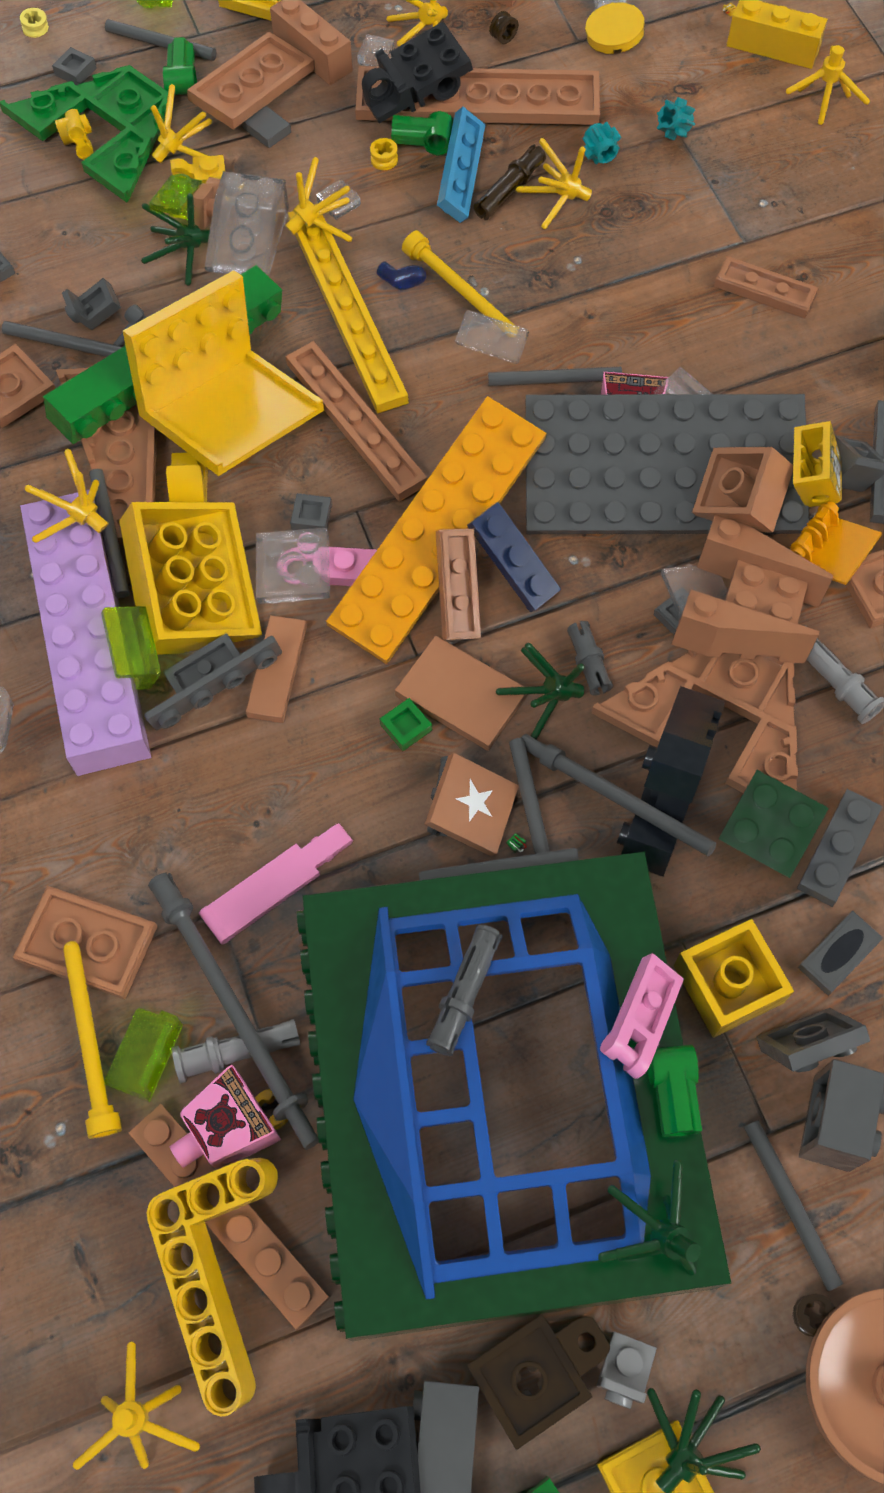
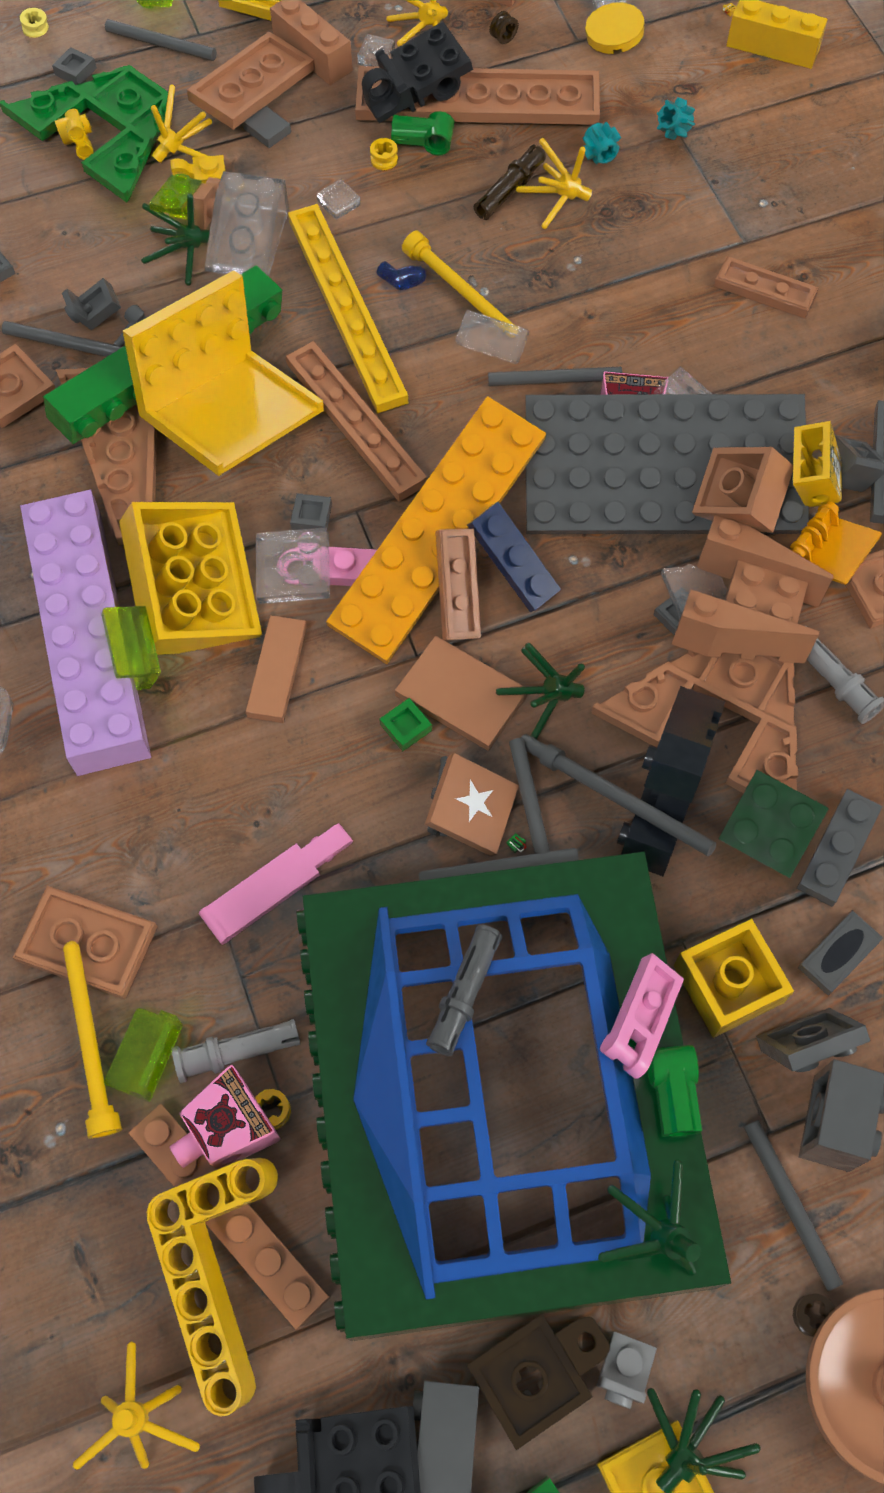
yellow plant [25,449,108,543] -> none
dark grey bar [89,469,130,598] -> none
dark grey bracket [144,633,282,730] -> none
dark grey bar [148,872,319,1150] -> none
green piece [163,37,197,95] -> none
yellow slope [166,452,208,502] -> none
yellow plant [285,157,352,242] -> none
dark azure plate [437,106,485,223] -> none
dark grey pin [567,621,613,696] -> none
yellow plant [786,45,870,125] -> none

